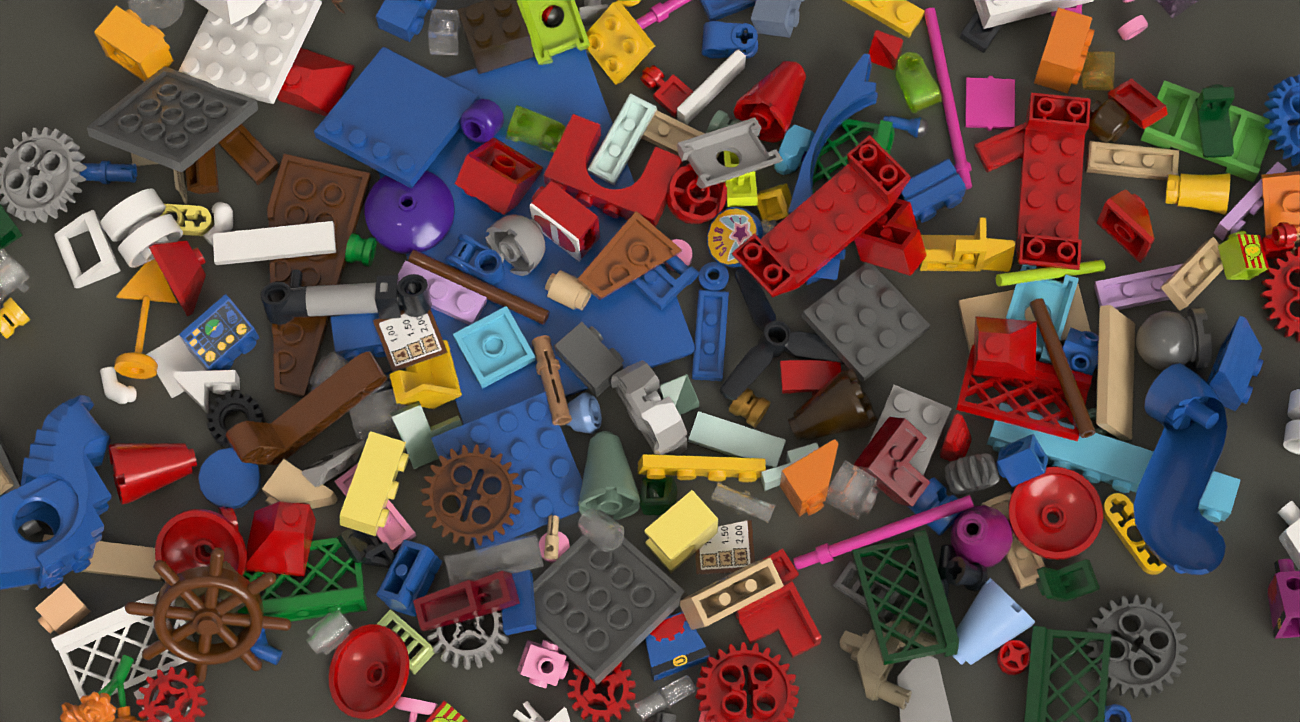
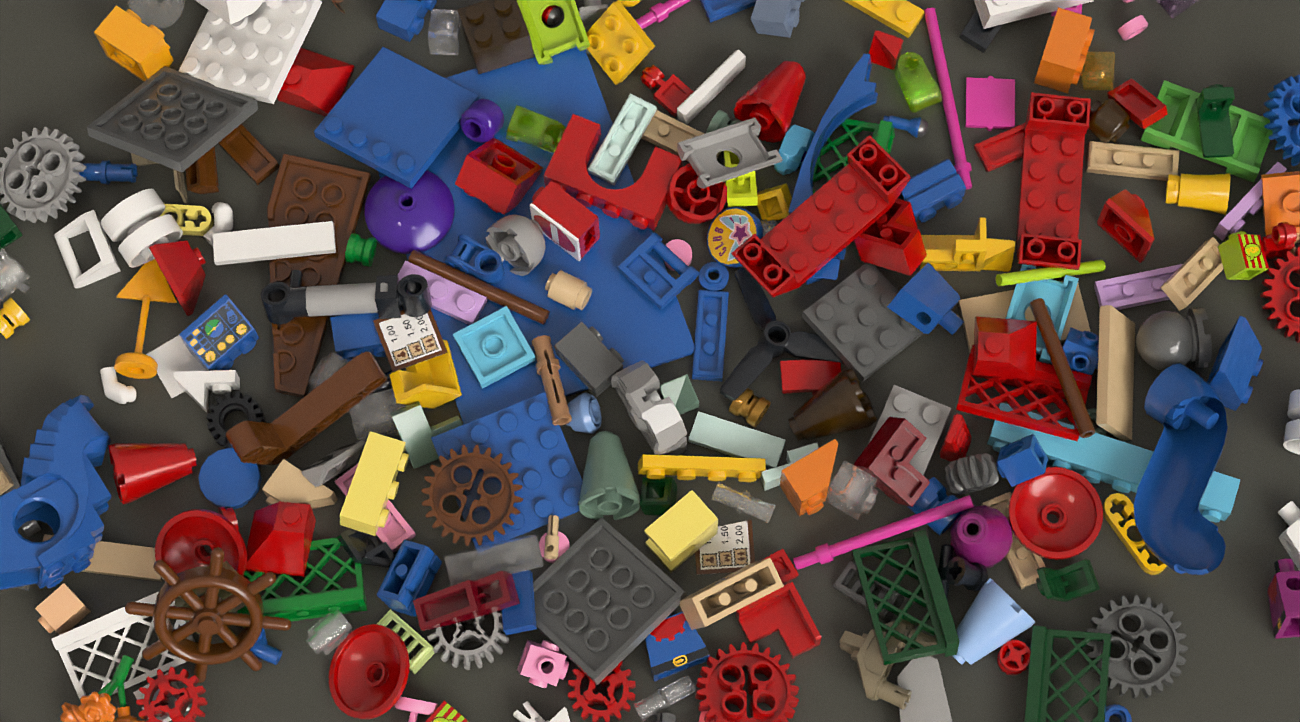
dark orange wing [577,211,682,300] -> none
clear brick [578,508,624,552] -> none
blue piece [701,21,758,59] -> none
none -> blue torso [887,263,964,335]

